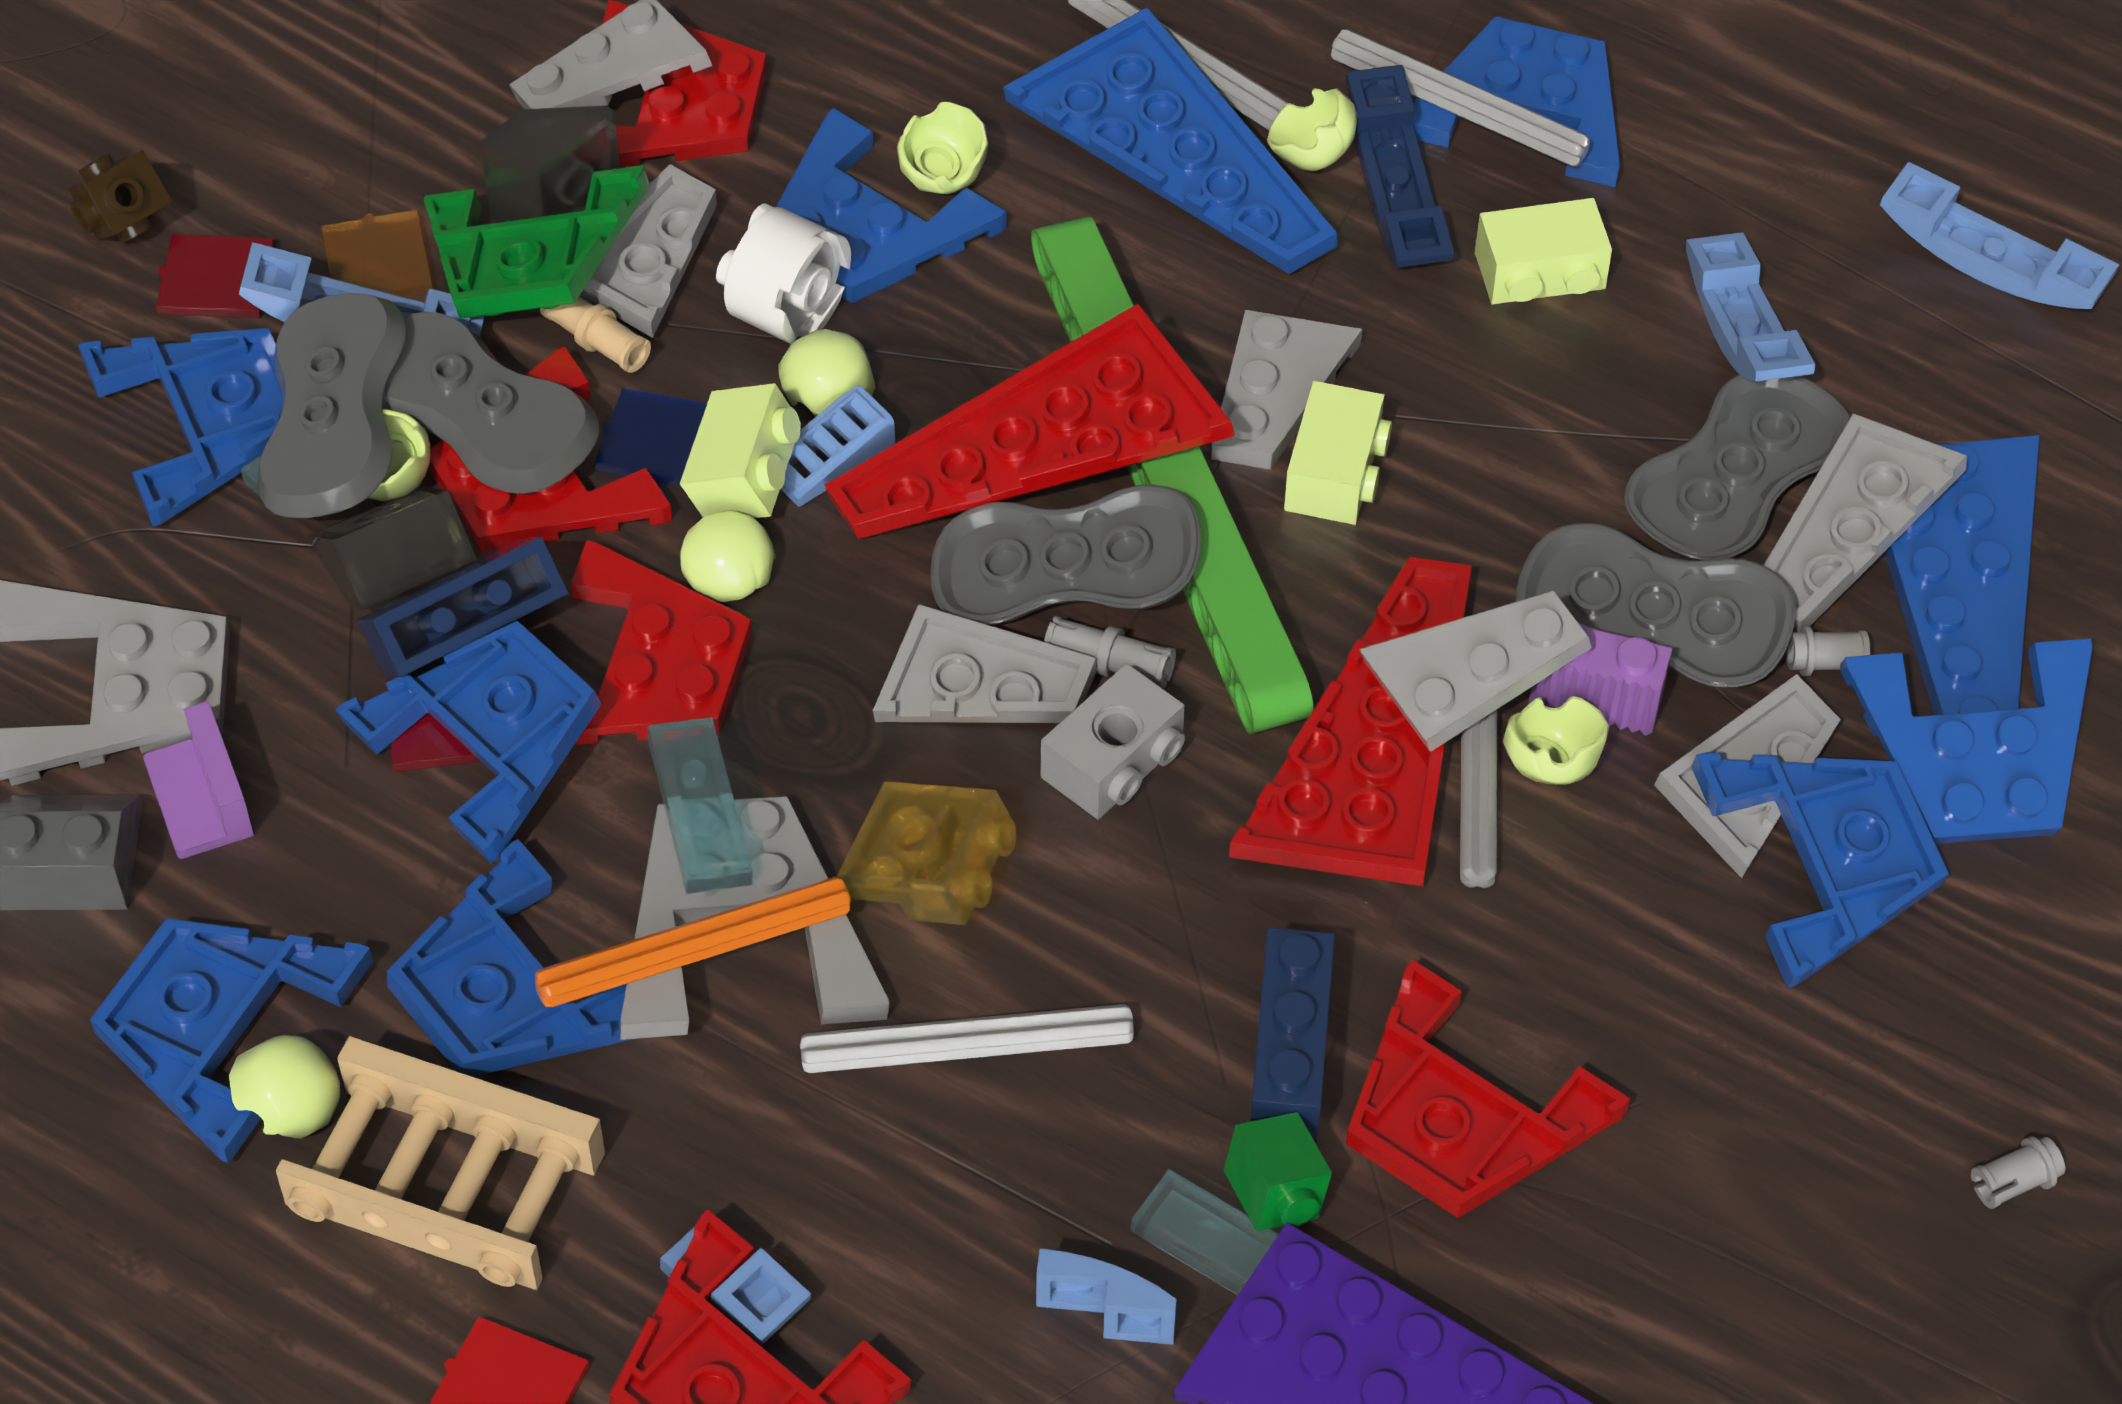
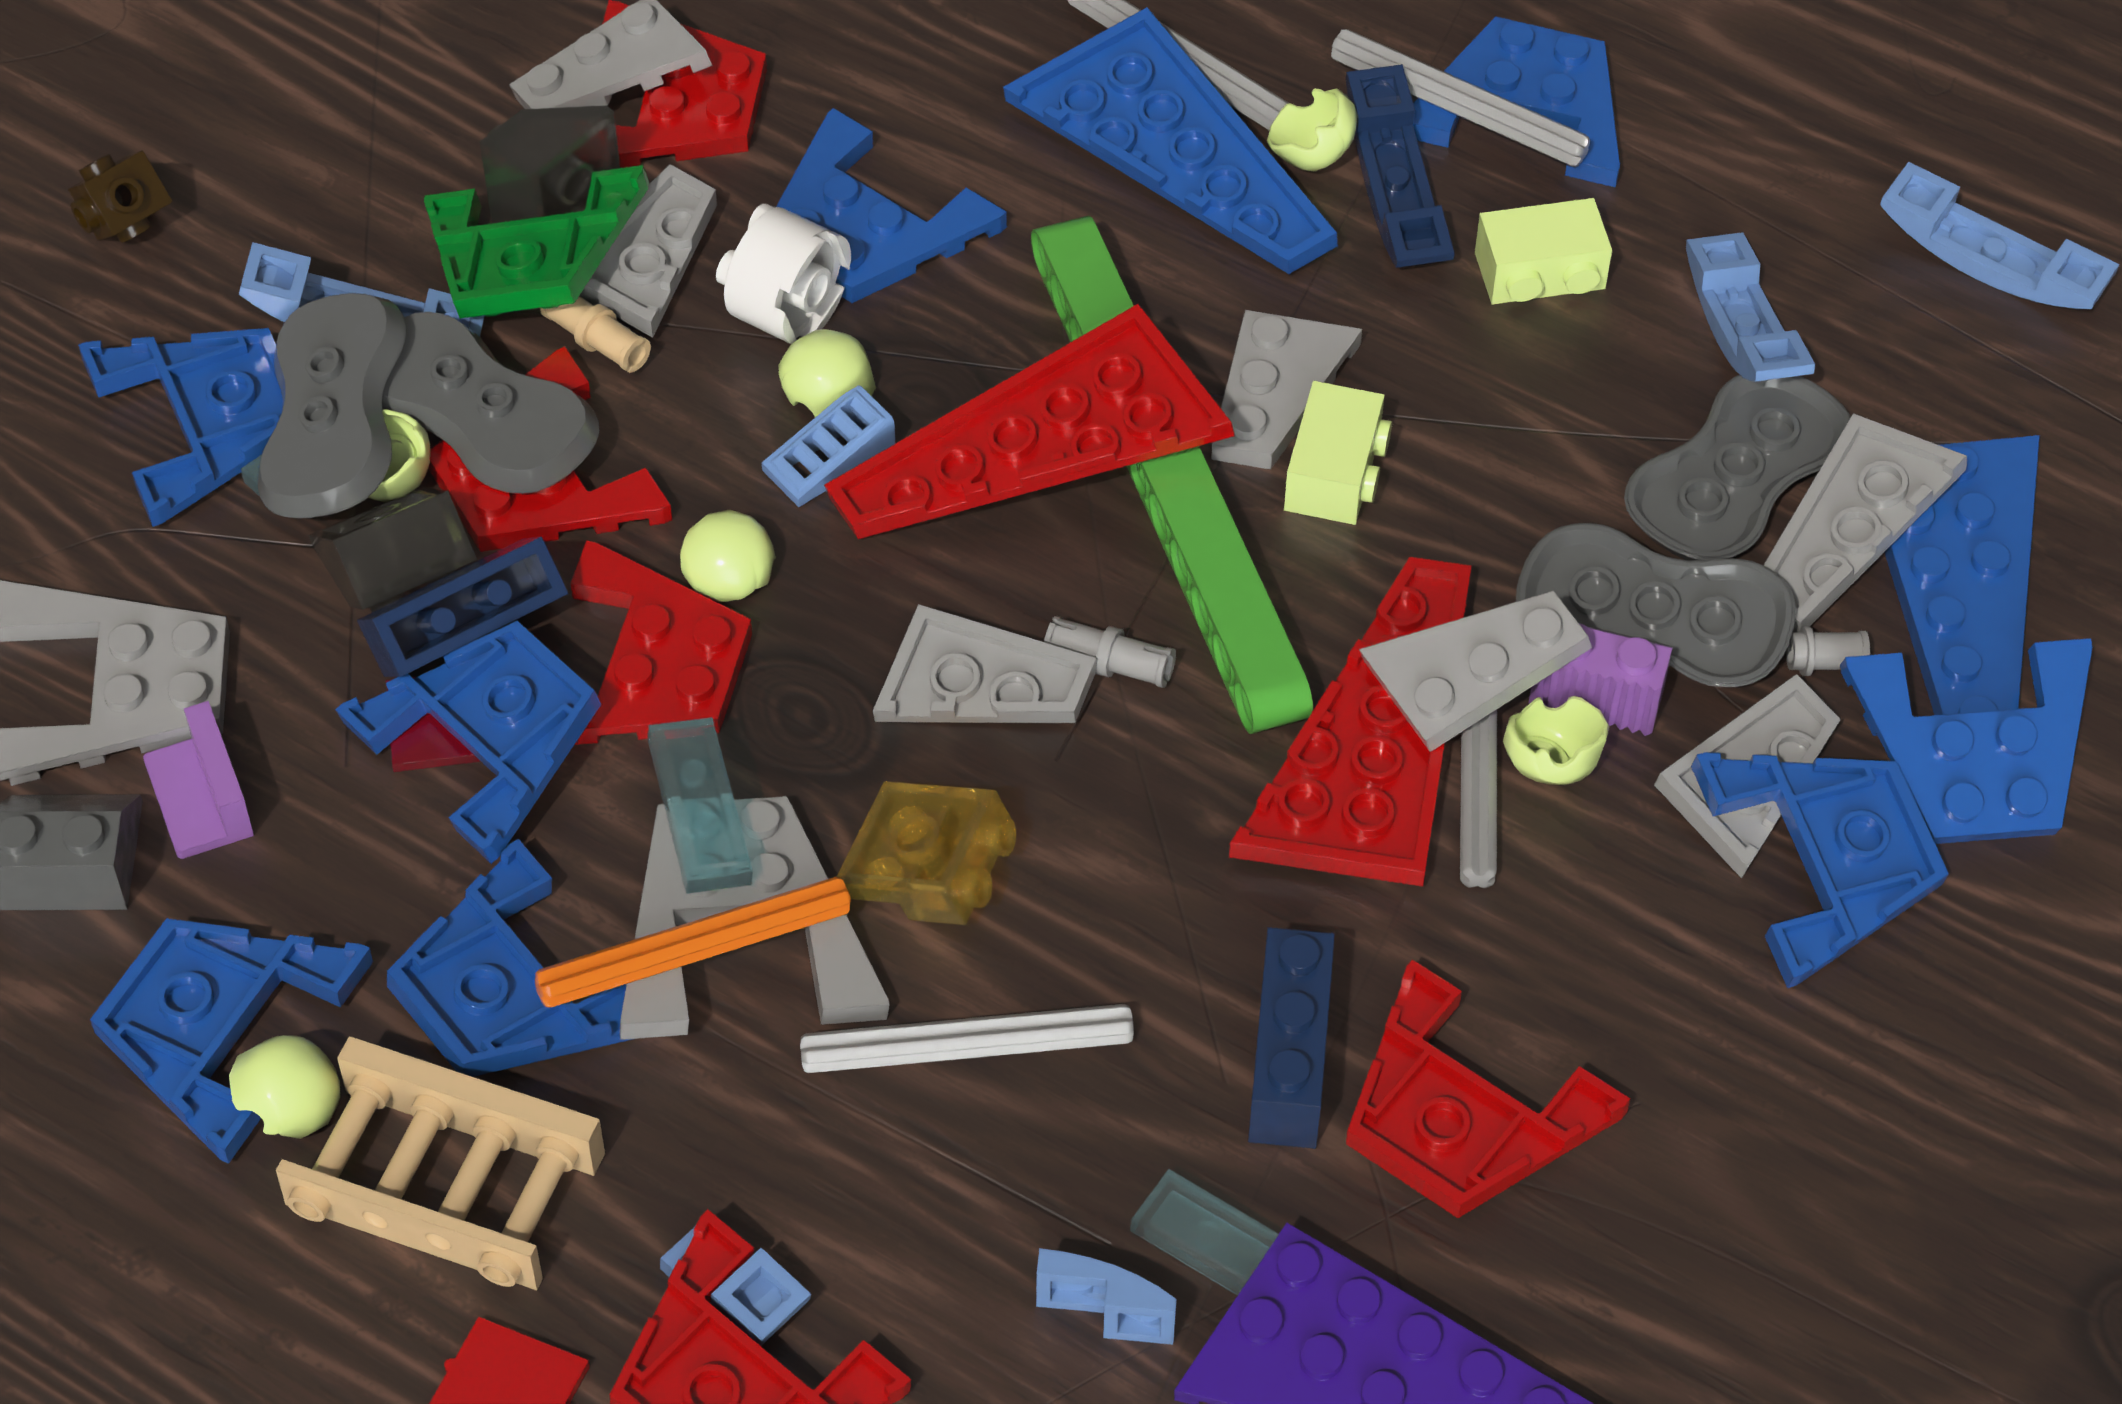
dark red piece [156,234,276,319] -> none
clear orange piece [321,210,433,297] -> none
clear blue piece [594,388,707,486] -> none
yellowish green brick [680,383,801,518] -> none
yellowish green hair [897,102,988,194] -> none
dark grey plate [930,485,1200,626] -> none
light grey brick [1041,663,1185,820] -> none
green brick [1223,1112,1332,1232] -> none
light grey pin [1971,1136,2065,1209] -> none

